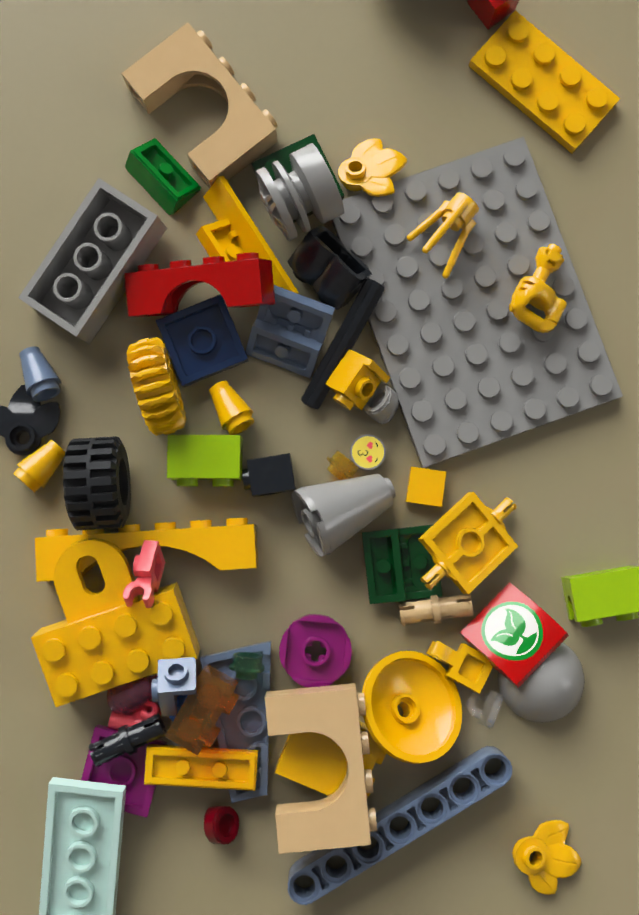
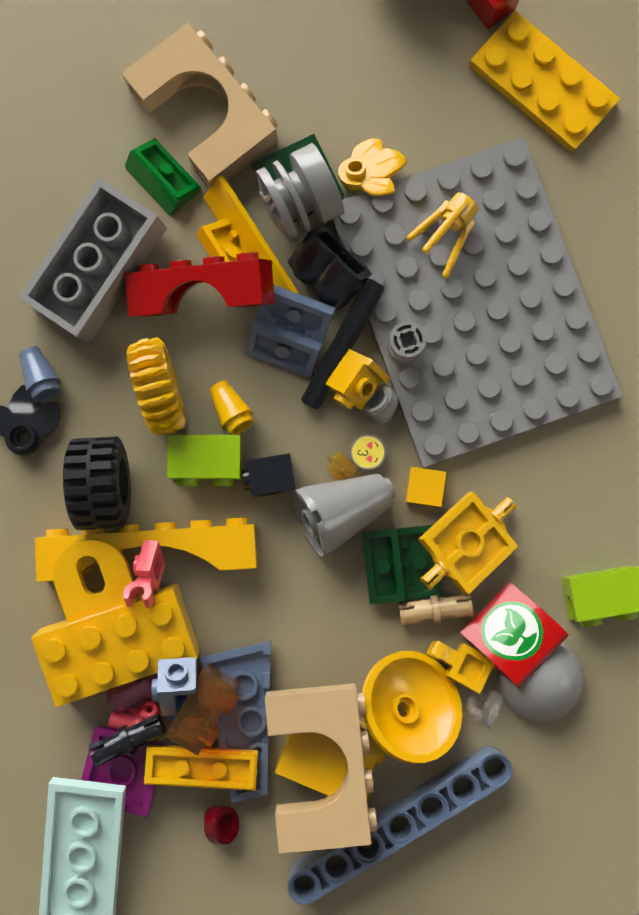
yellow cone [13,440,65,493] -> none
dark blue plate [156,294,249,387] -> none
clear green plate [229,652,265,680] -> none
magenta plate [279,614,352,688] -> none
yellow piece [509,244,567,333] -> none
yellow plate [512,820,582,895] -> none
none -> light grey wheel [387,321,426,363]

